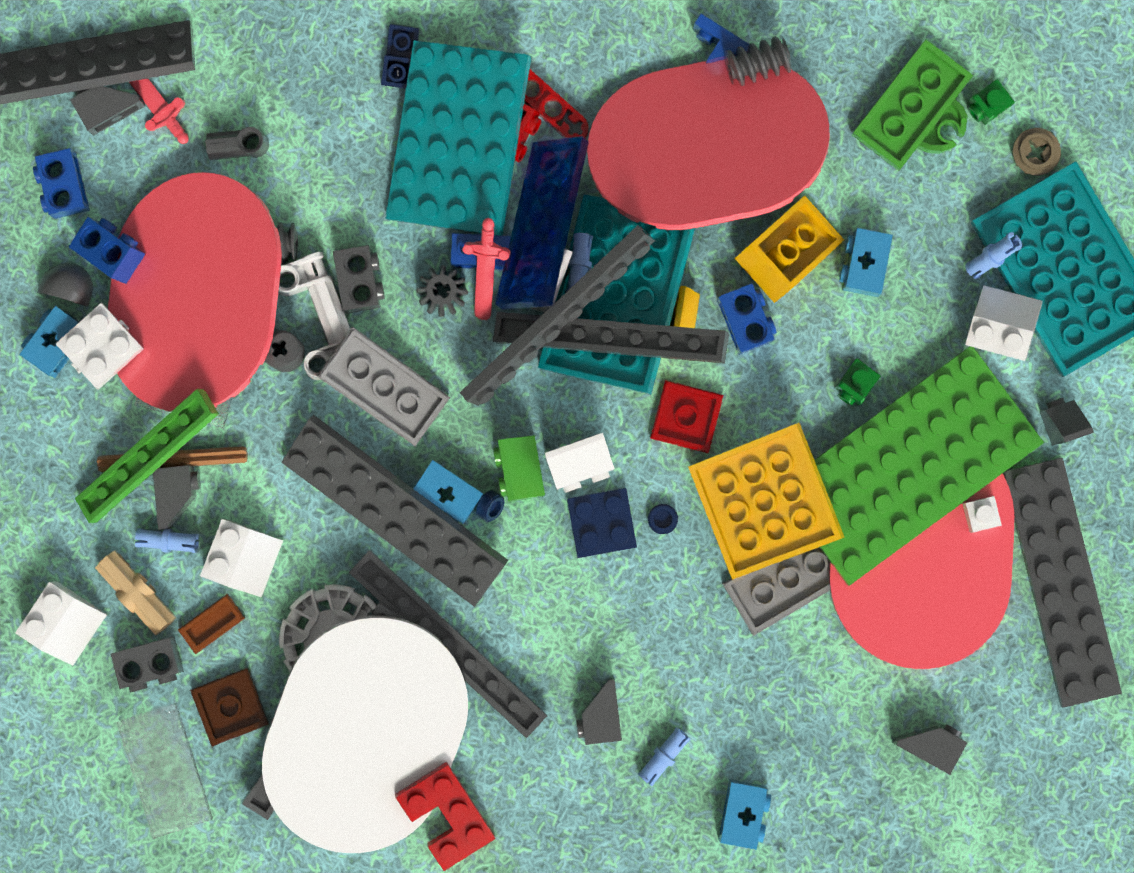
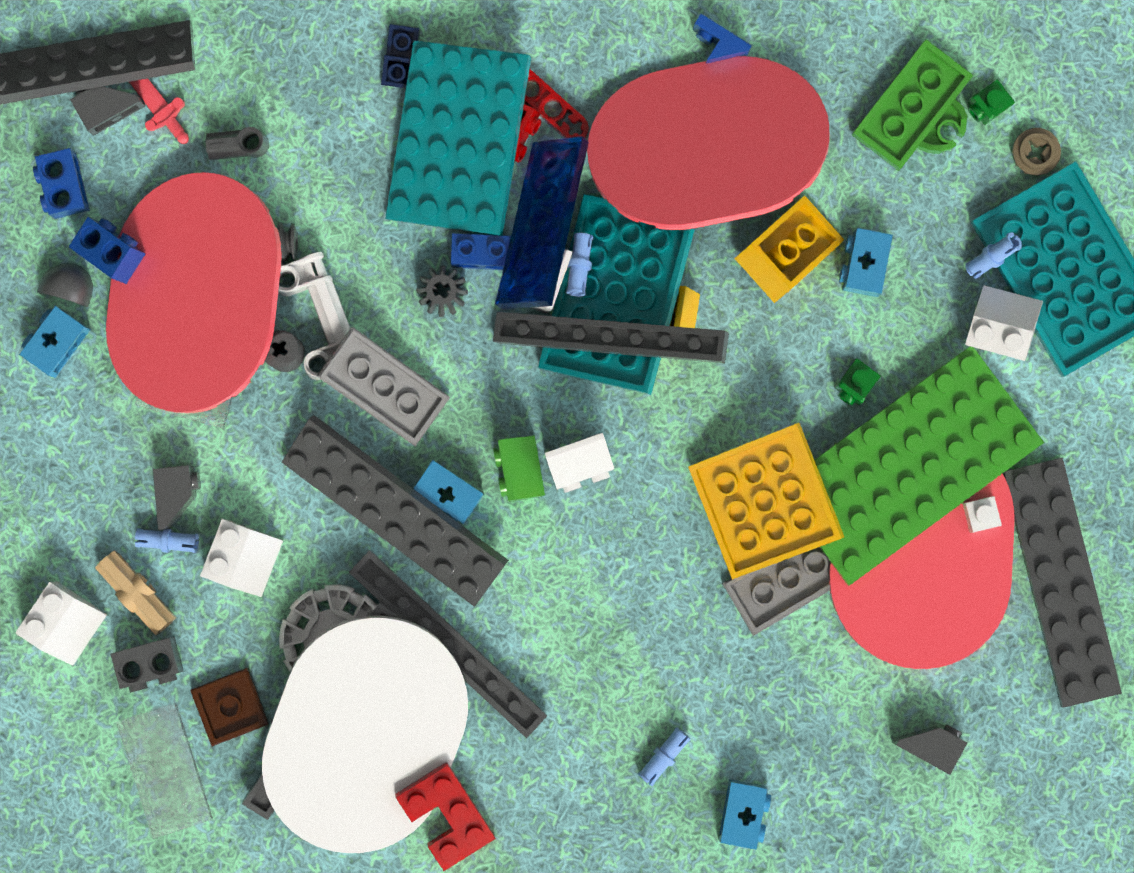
white plate [56,303,144,390] -> none
bright green plate [75,389,219,523] -> none
medium nougat axle [97,446,248,472] -> none
dark orange tile [178,594,245,654] -> none
dark grey brick [333,245,385,314] -> none
dark grey plate [460,225,655,406] -> none
coral sword [463,218,511,320] -> none
dark blue tile [476,490,505,522] -> none
dark blue plate [567,488,637,558] -> none
dark grey slope [576,678,622,745] -> none
dark blue tile [648,504,678,534] -> none
red tile [650,380,724,454] -> none
blue brick [717,284,777,355] -> none
dark grey piece [724,36,791,86] -> none
dark grey slope [1040,397,1094,446] -> none

